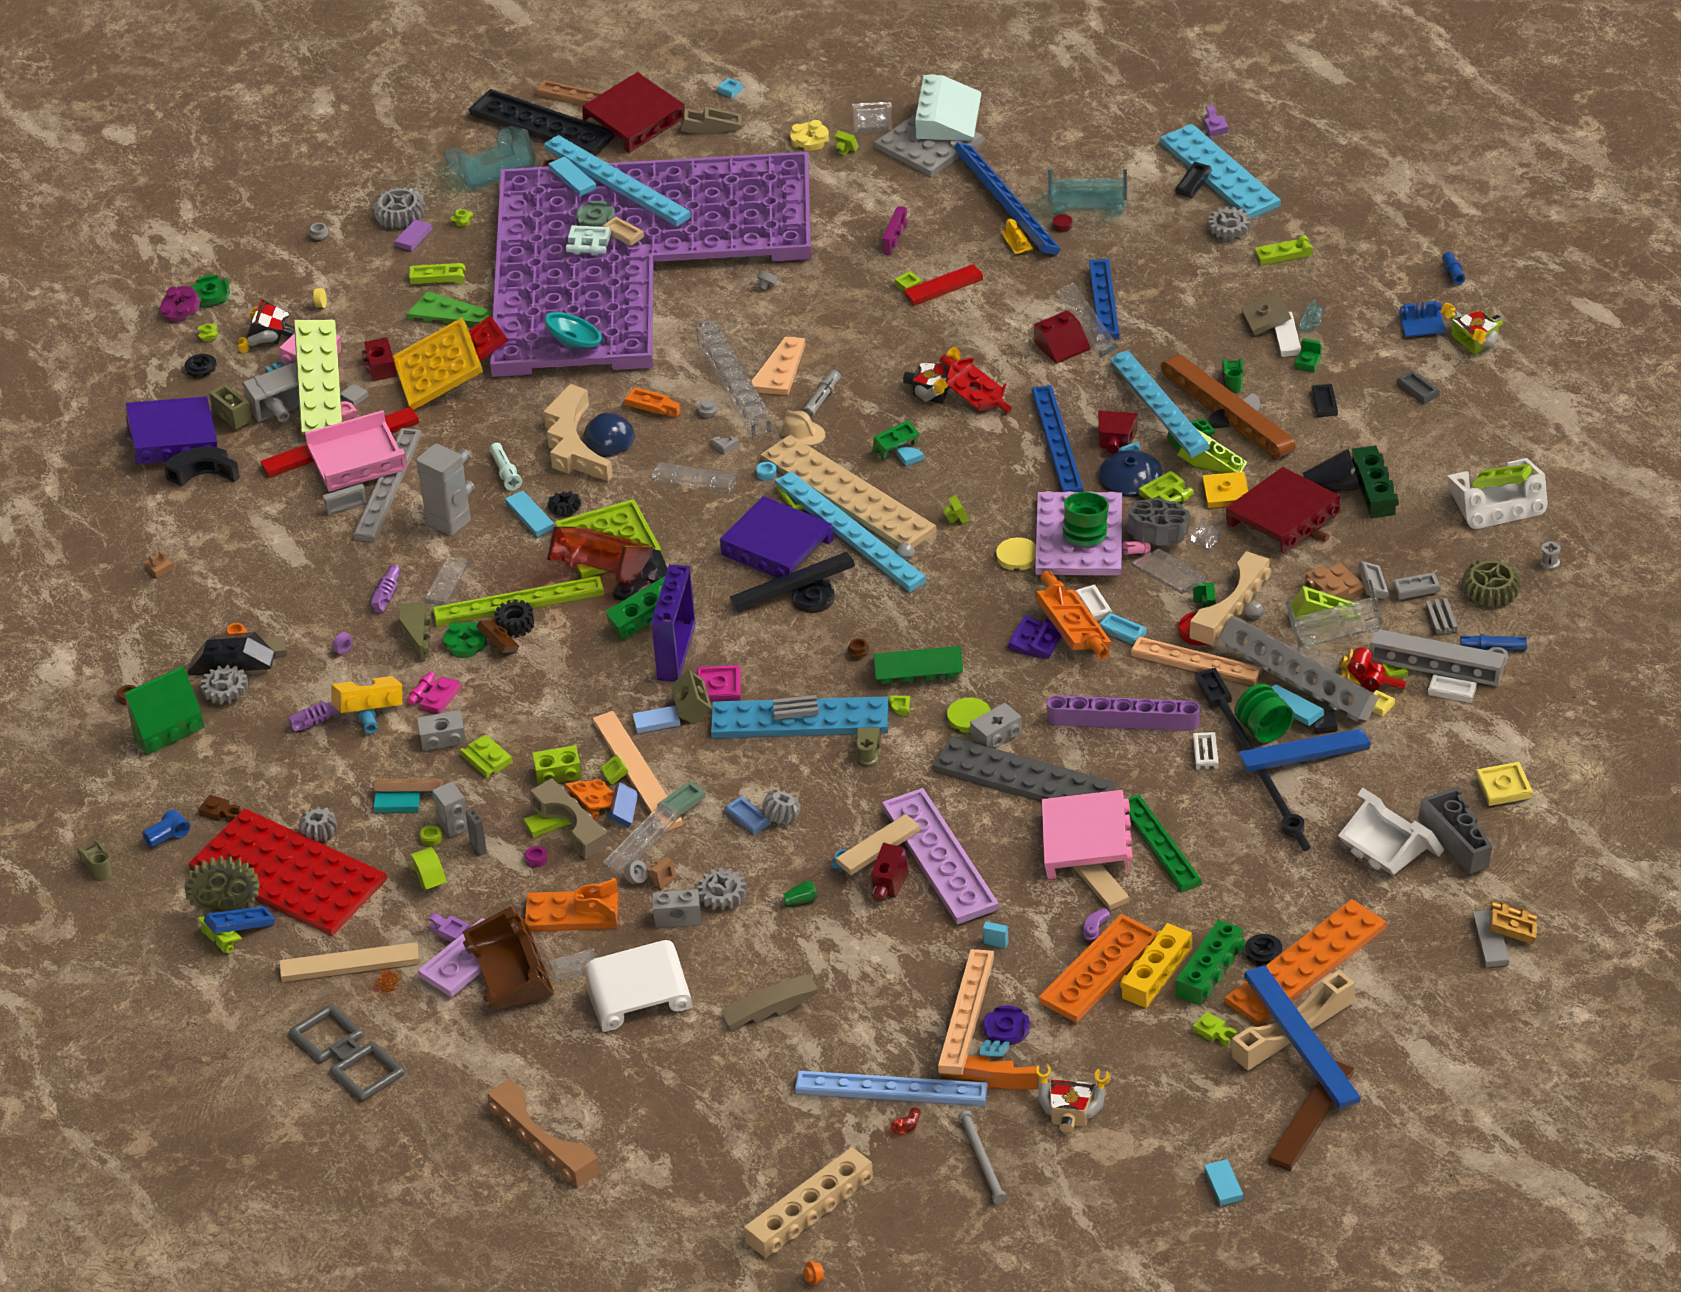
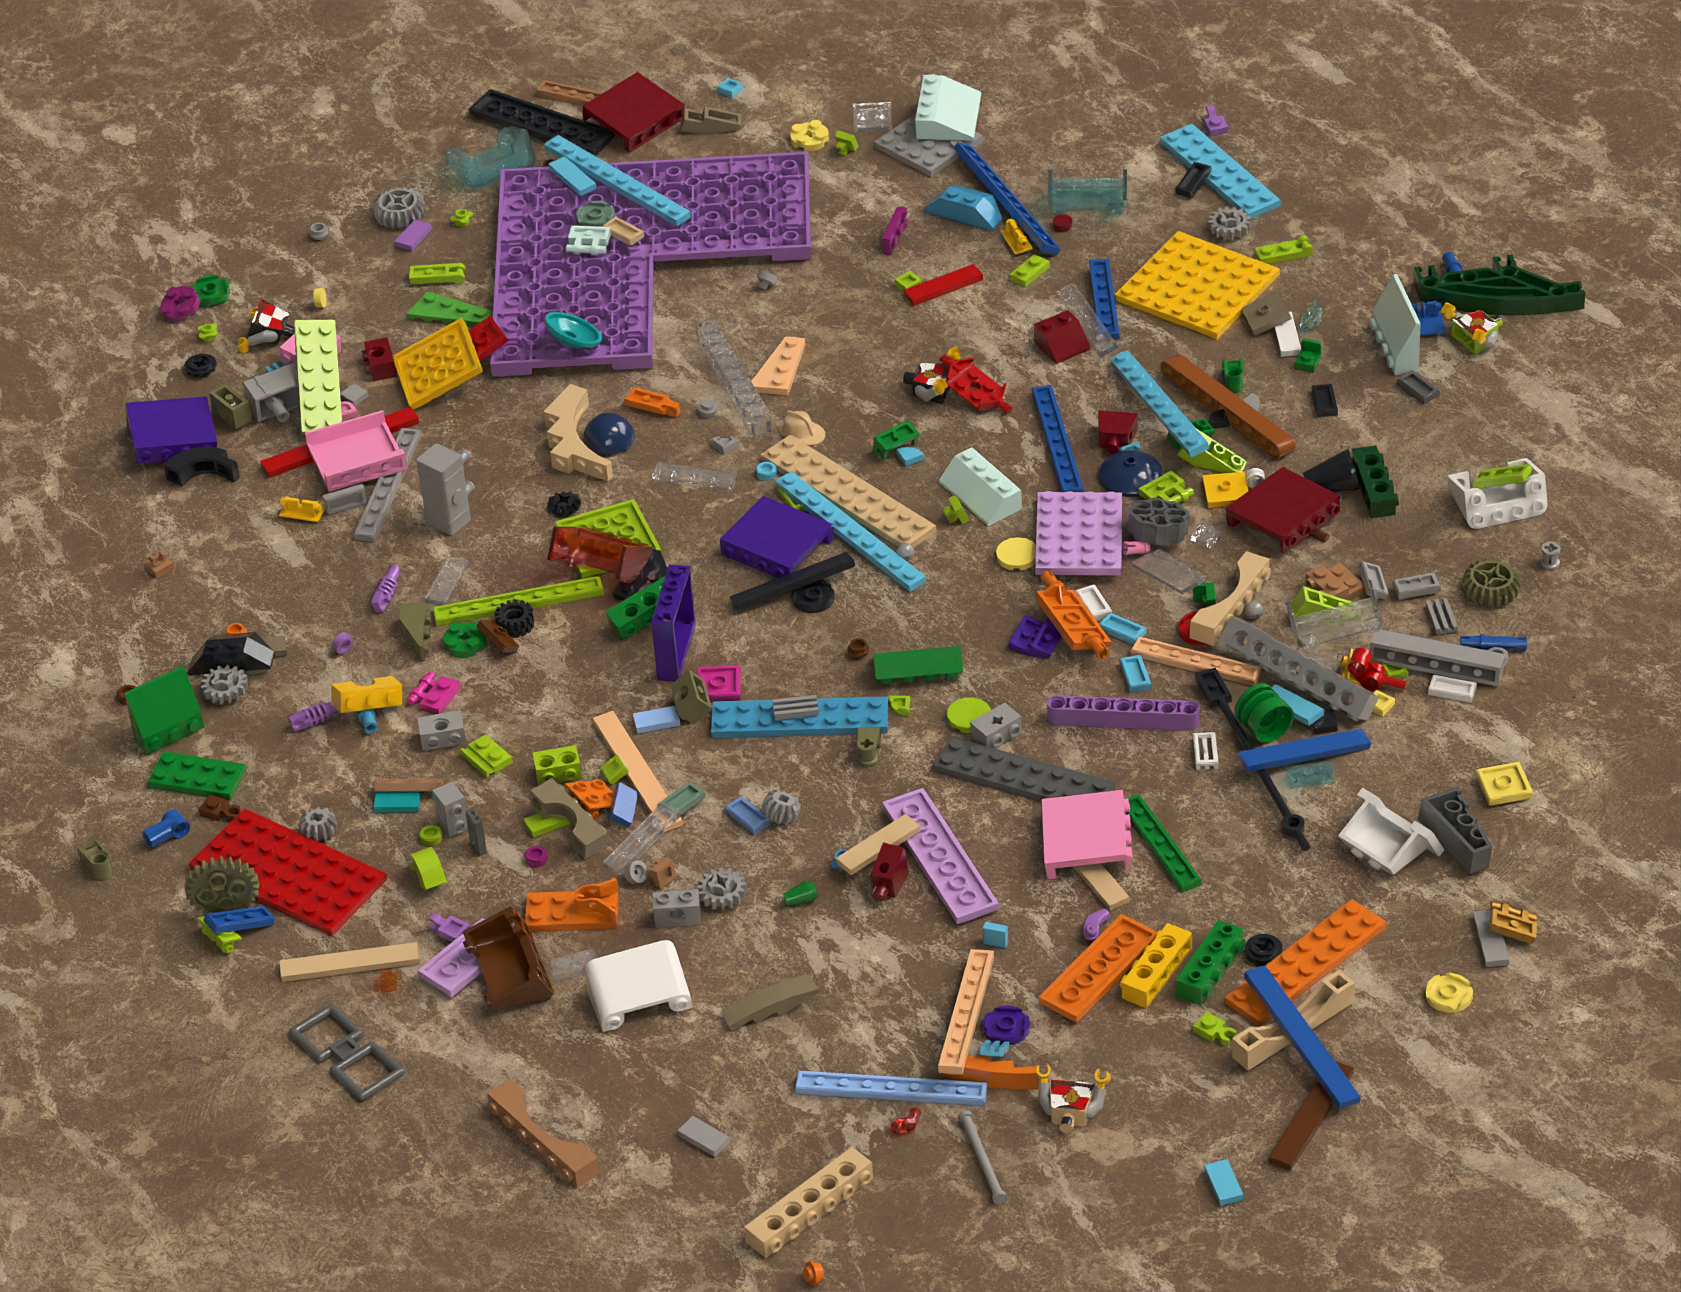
light aqua pin [489,443,522,491] -> none
medium azure tile [505,491,555,537] -> none
light grey pin [802,370,841,418] -> none
green wheel [1062,492,1109,546] -> none
none -> green plate [147,751,246,801]
none -> yellow hinge [279,496,325,522]
none -> light grey tile [677,1116,730,1157]
none -> dark azure wedge [924,185,1002,231]
none -> light aqua slope [939,447,1022,526]
none -> lime plate [1010,254,1050,288]
none -> yellow plate [1114,231,1280,339]
none -> medium azure tile [1119,655,1151,693]
none -> white bush [1246,468,1265,488]
none -> clear light blue hinge [1287,761,1335,788]
none -> light aqua slope [1369,274,1421,375]
none -> dark green piece [1414,255,1585,315]
none -> light yellow tile [1425,973,1473,1013]

